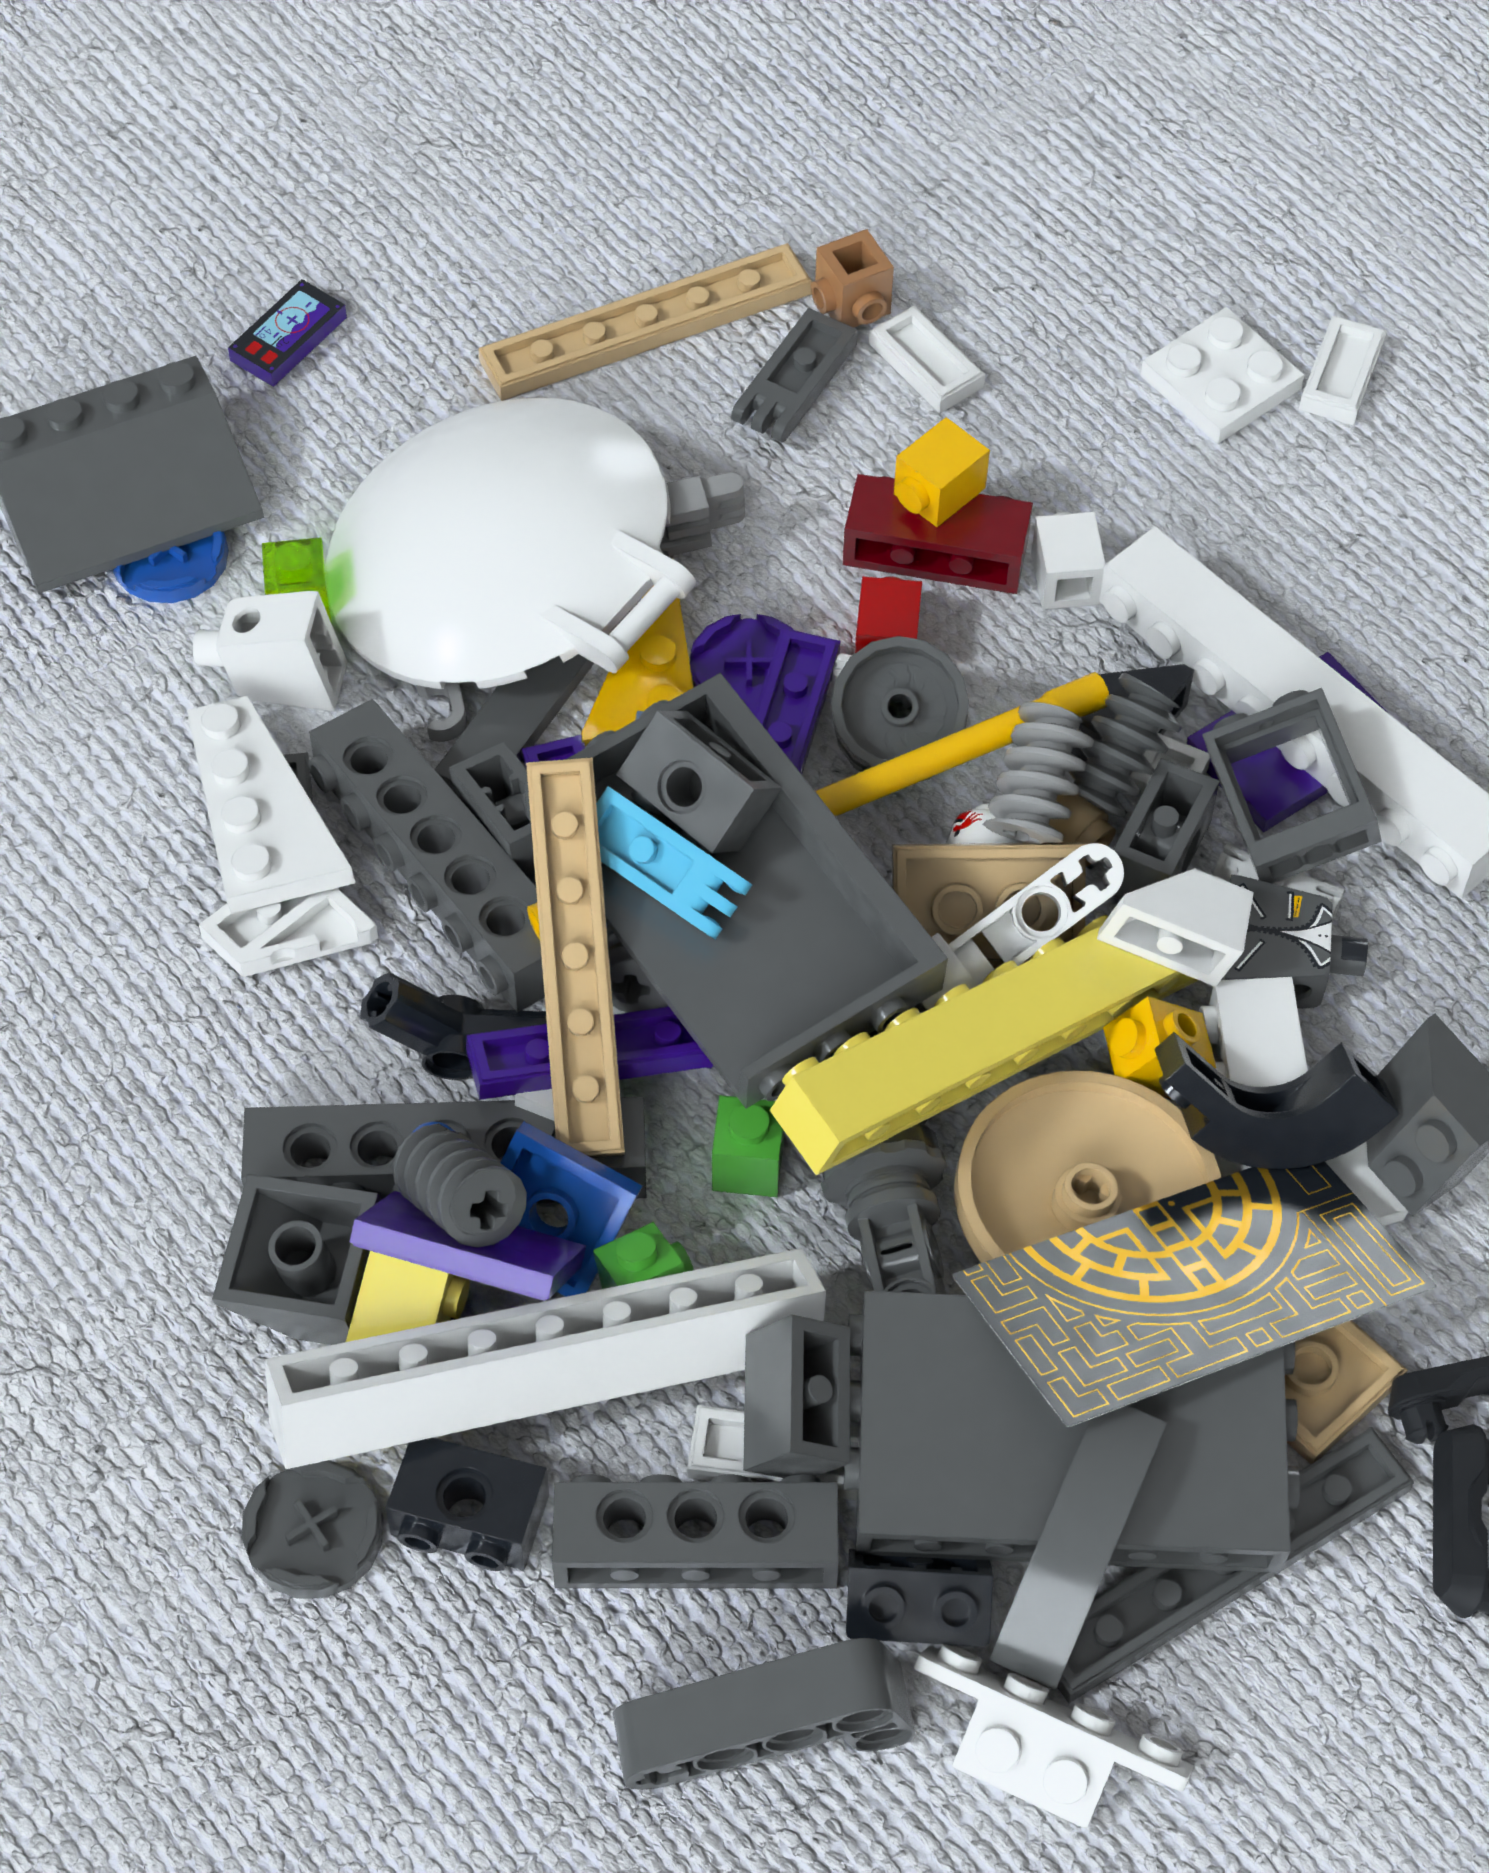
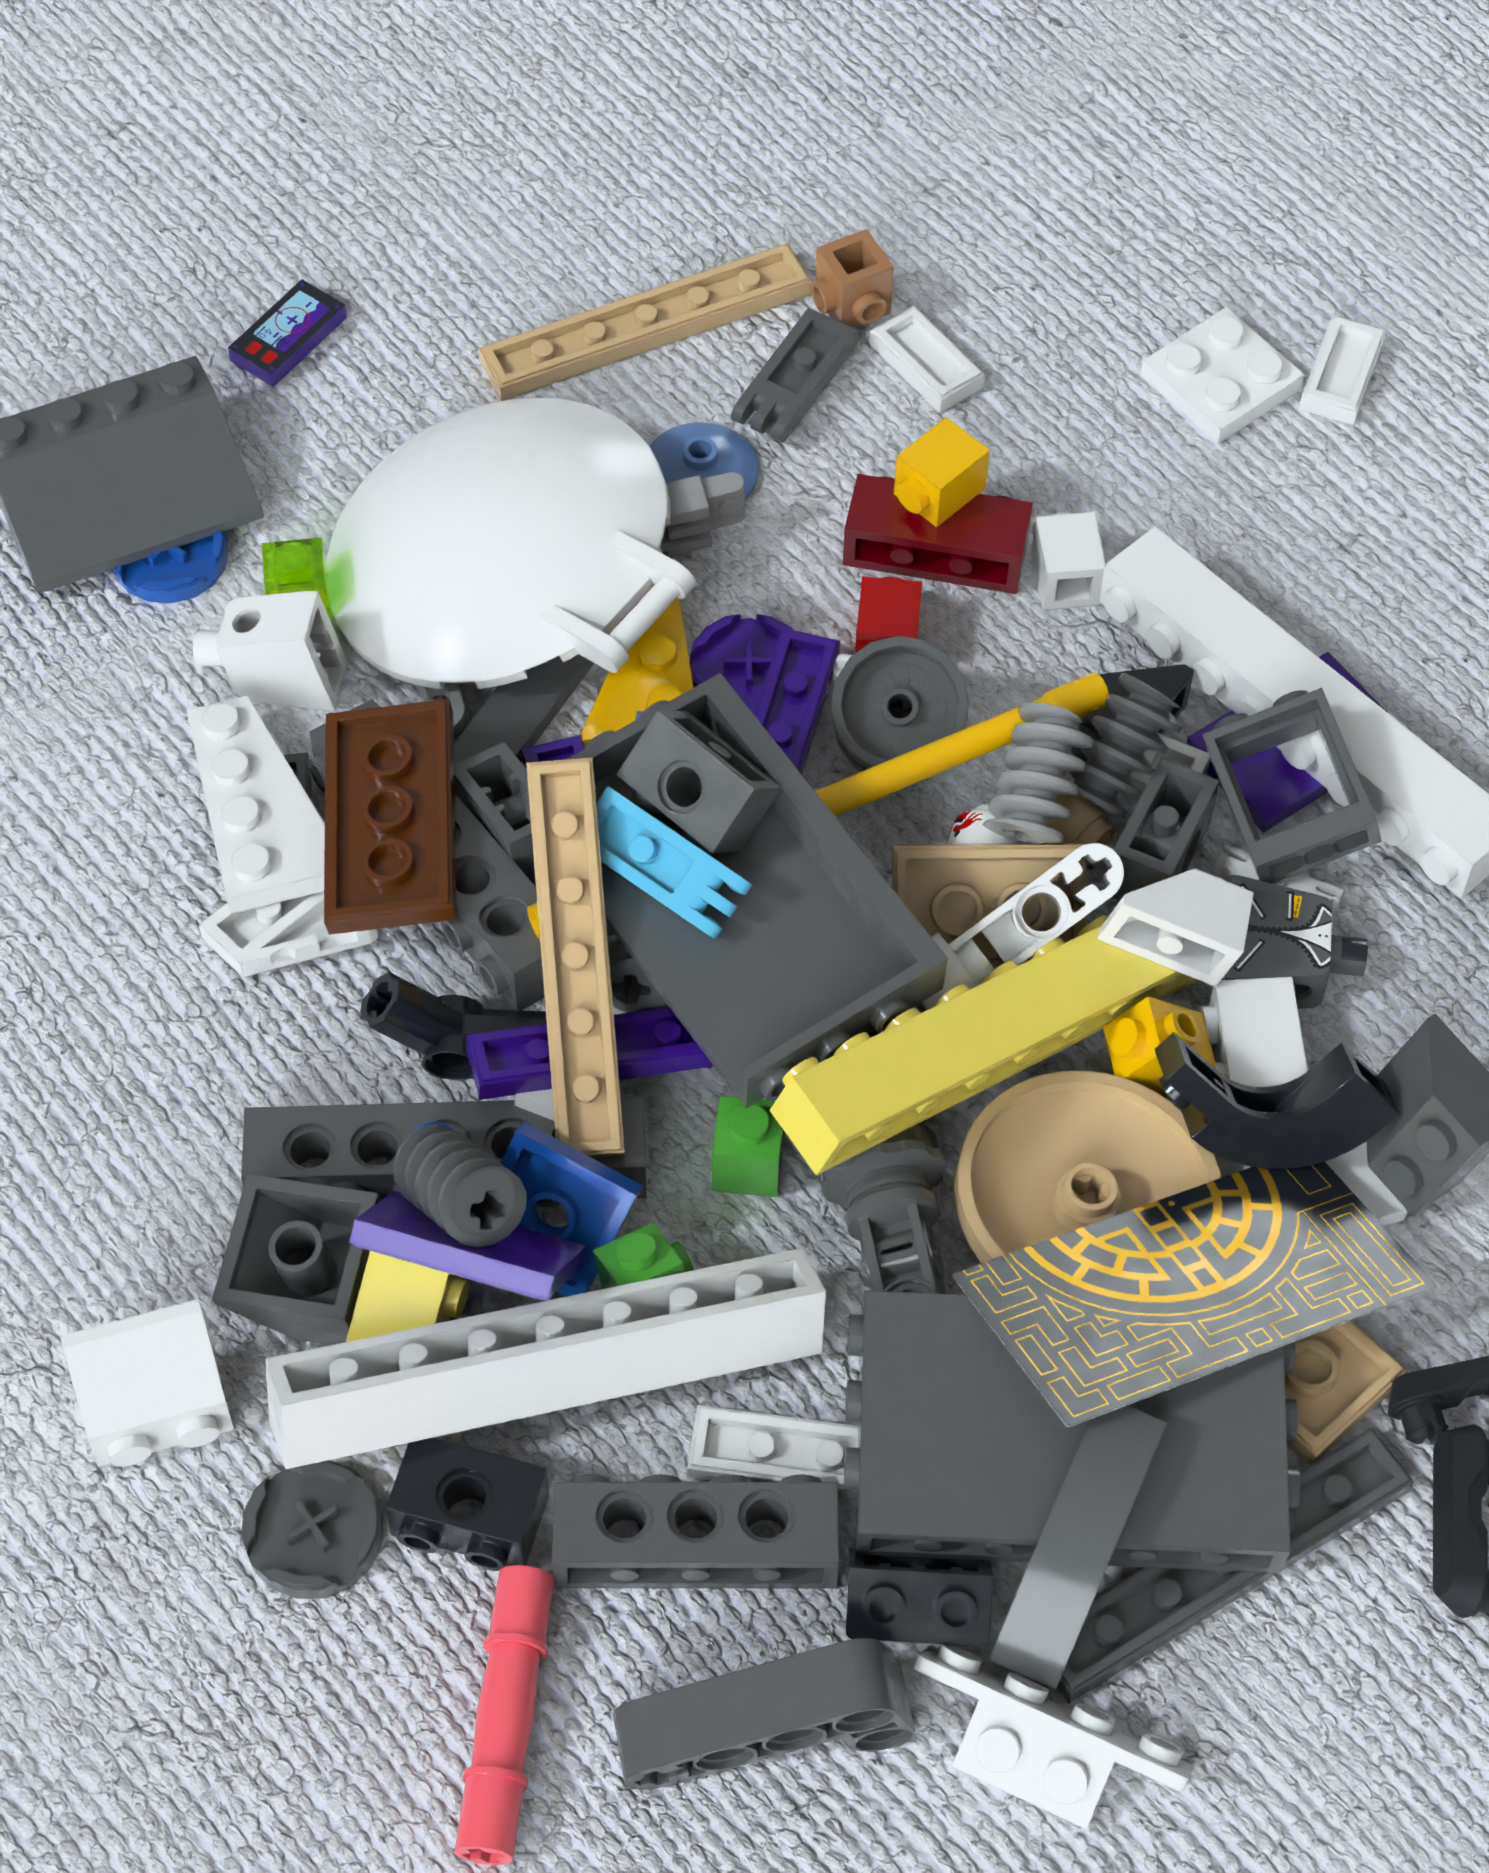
dark grey brick [743,1314,850,1478] -> none
none -> white slope [60,1299,234,1467]
none -> reddish brown tile [324,699,457,935]
none -> coral piece [454,1565,555,1865]
none -> medium blue dish [649,422,758,500]

